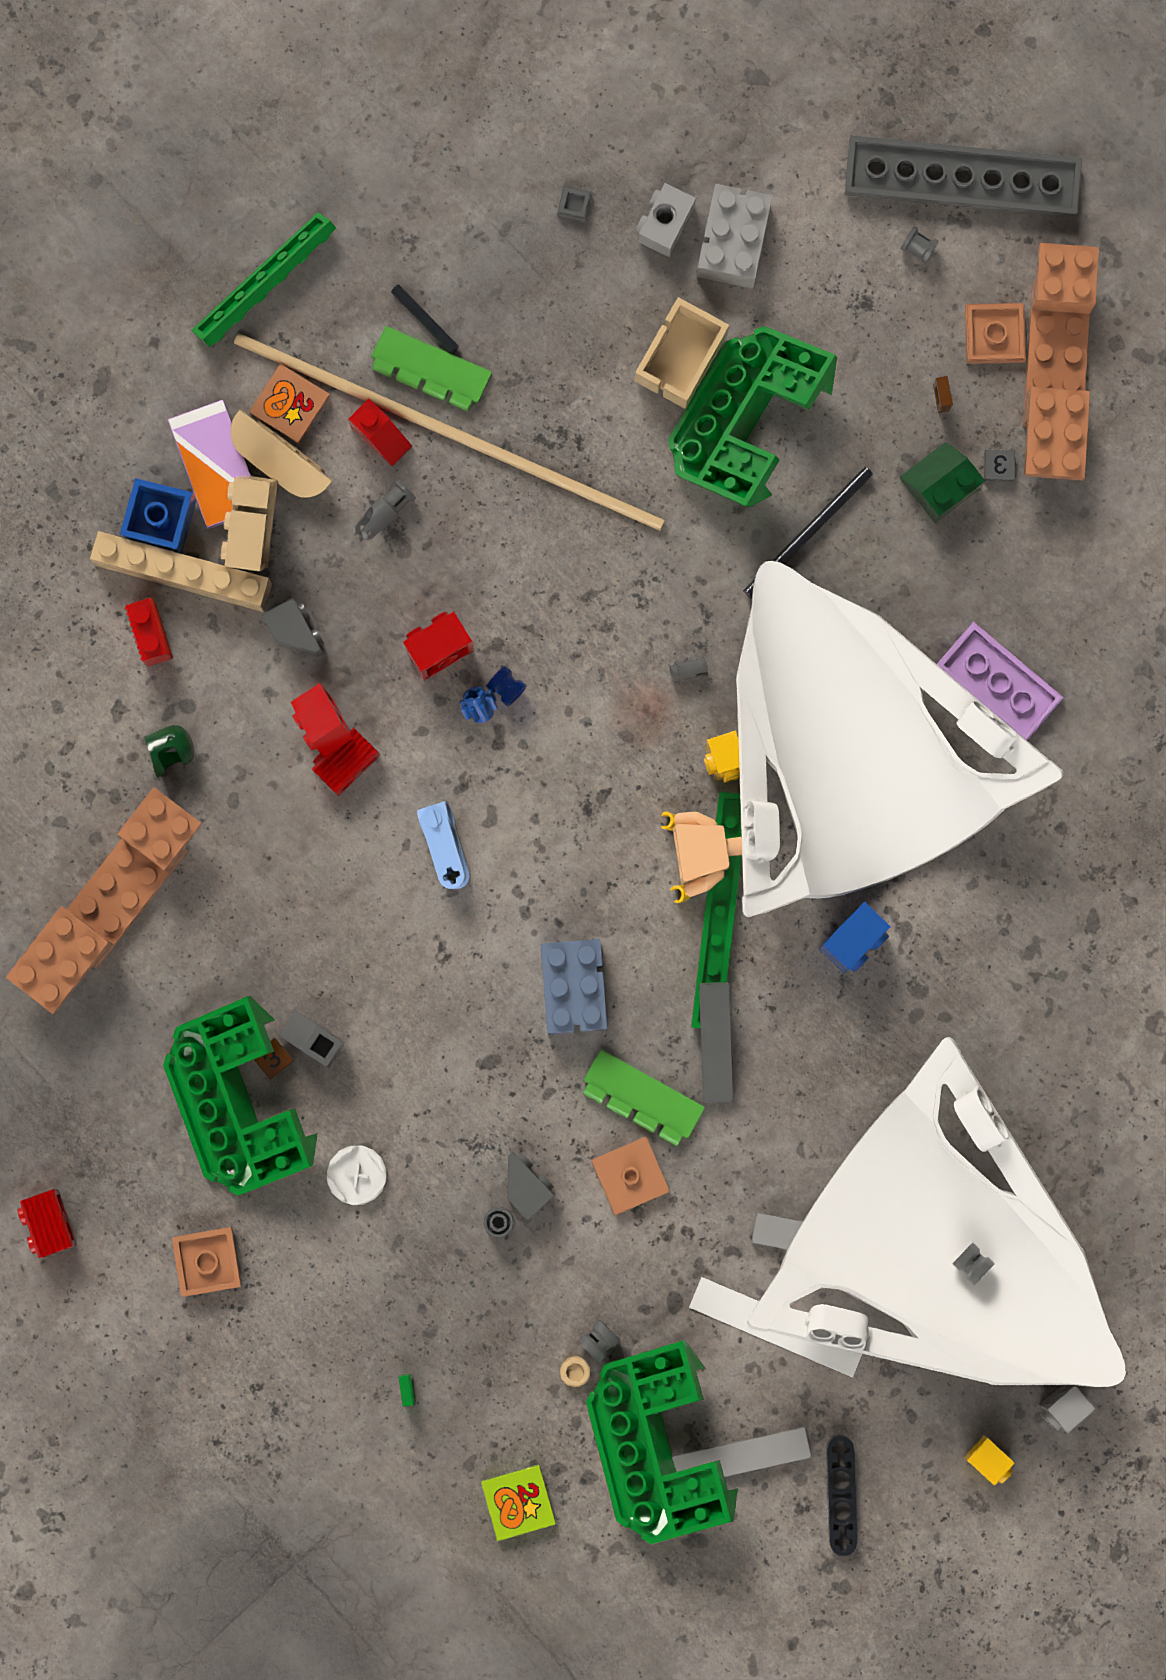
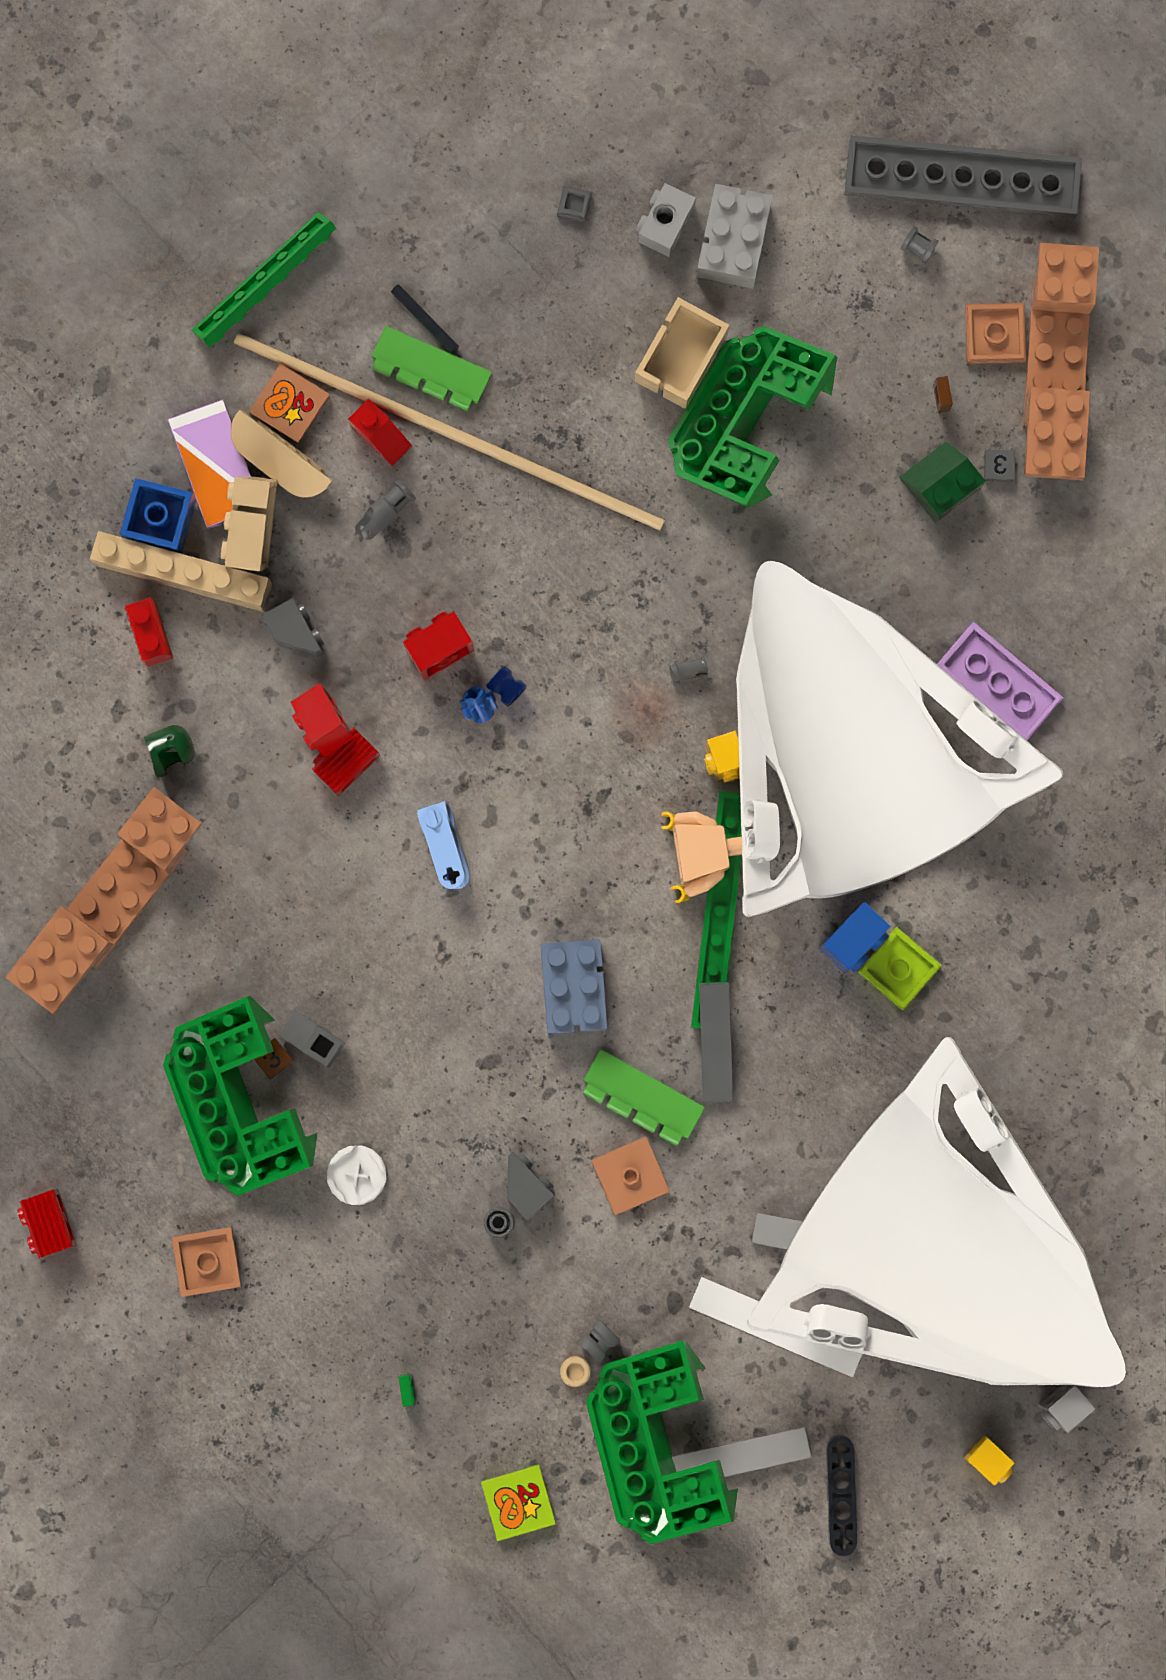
black bar [743,467,873,598] -> none
dark grey wheel [952,1243,995,1285] -> none
none -> lime tile [858,927,942,1011]

